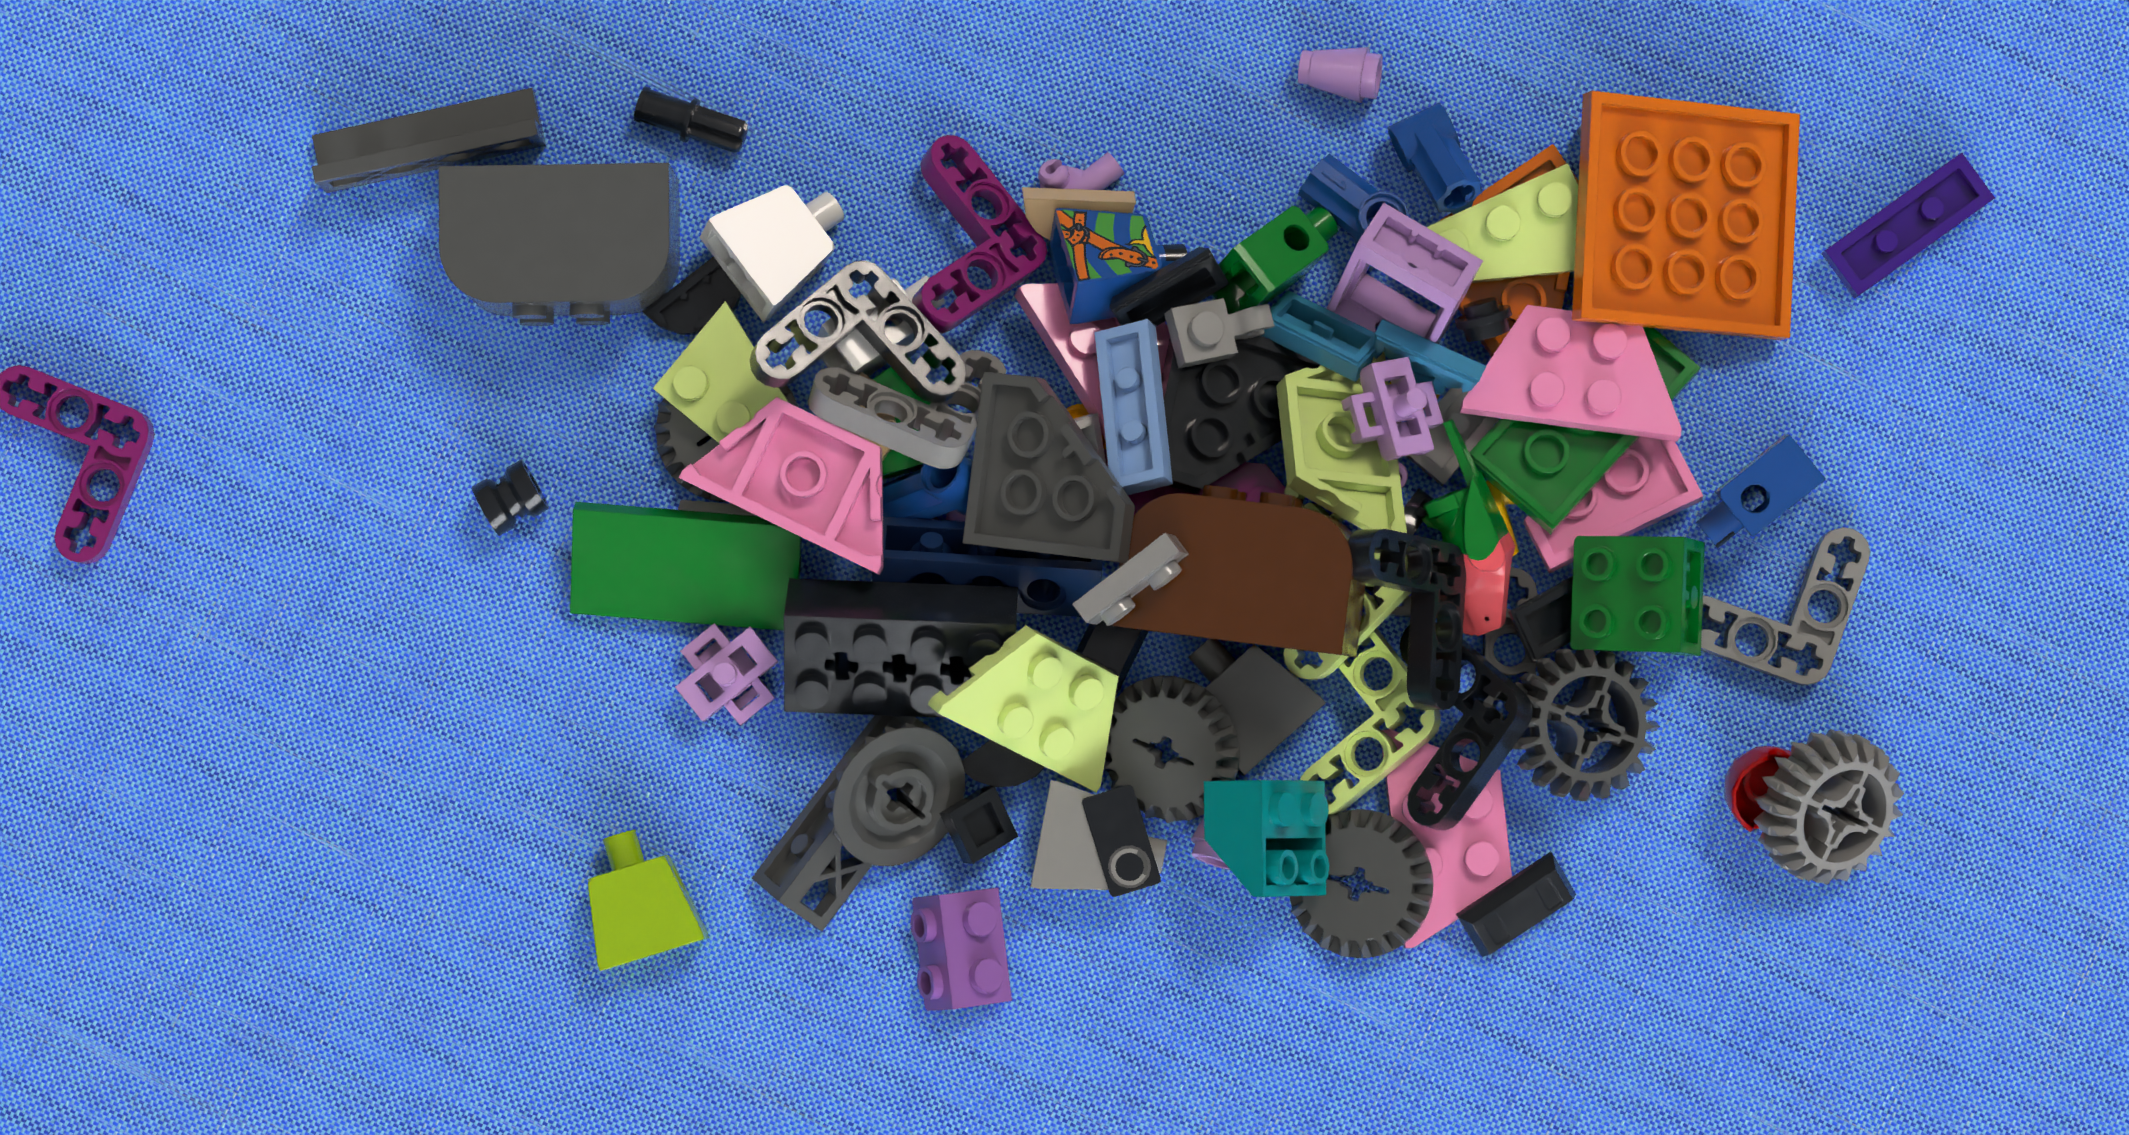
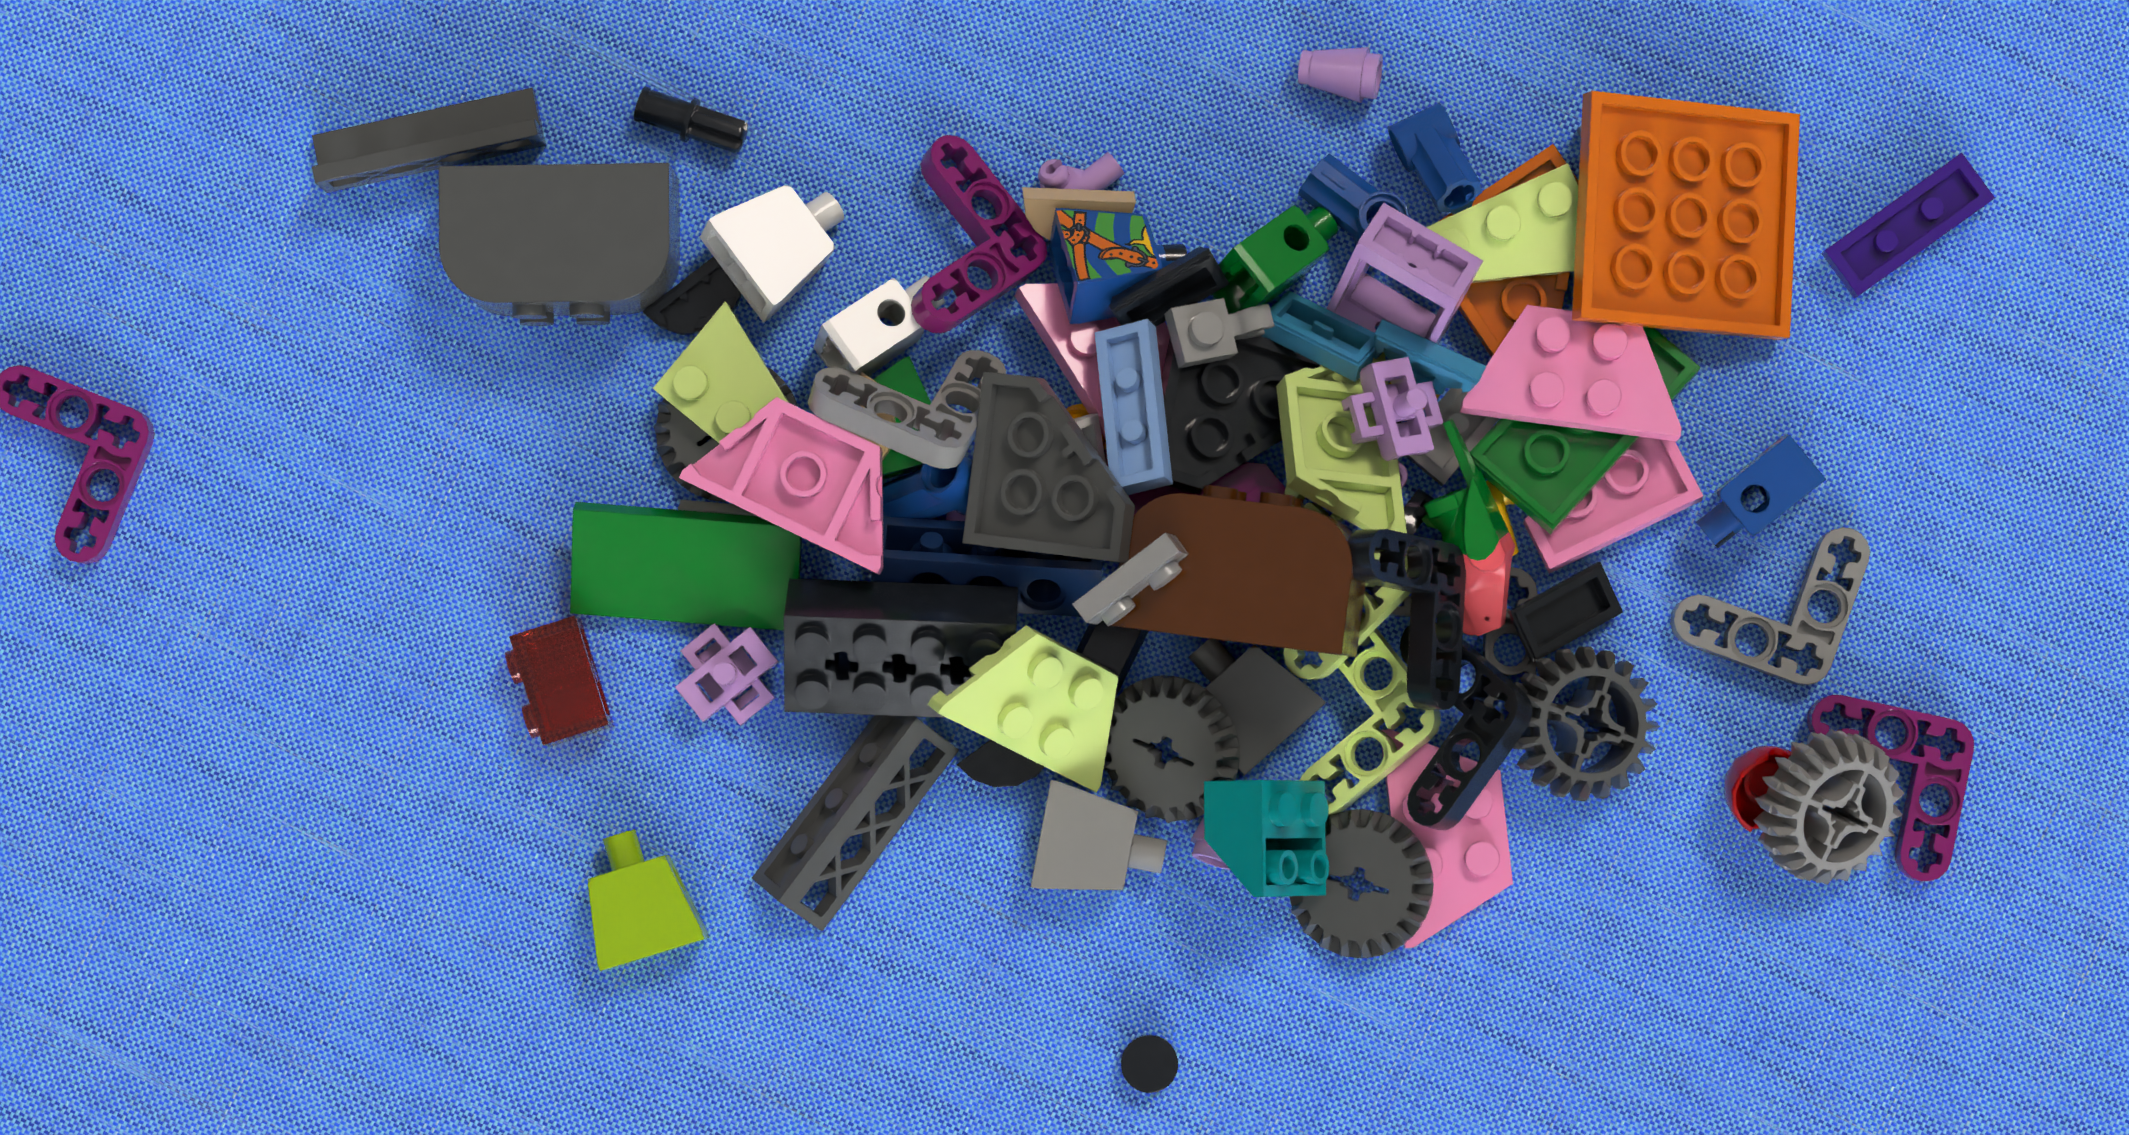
black wheel [472,460,549,536] -> none
beam [749,260,966,403] -> none
dark grey gear [828,723,965,866] -> none
medium lavender bracket [910,888,1012,1011] -> none
black plate [939,786,1018,864] -> none
black sticker [1082,785,1161,897] -> none
black plate [1455,297,1512,342] -> none
black tile [1456,851,1577,957] -> none
green bracket [1570,536,1705,656] -> none
none -> clear red brick [505,616,614,747]
none -> black tile [1121,1035,1178,1093]
none -> magenta beam [1807,695,1974,881]

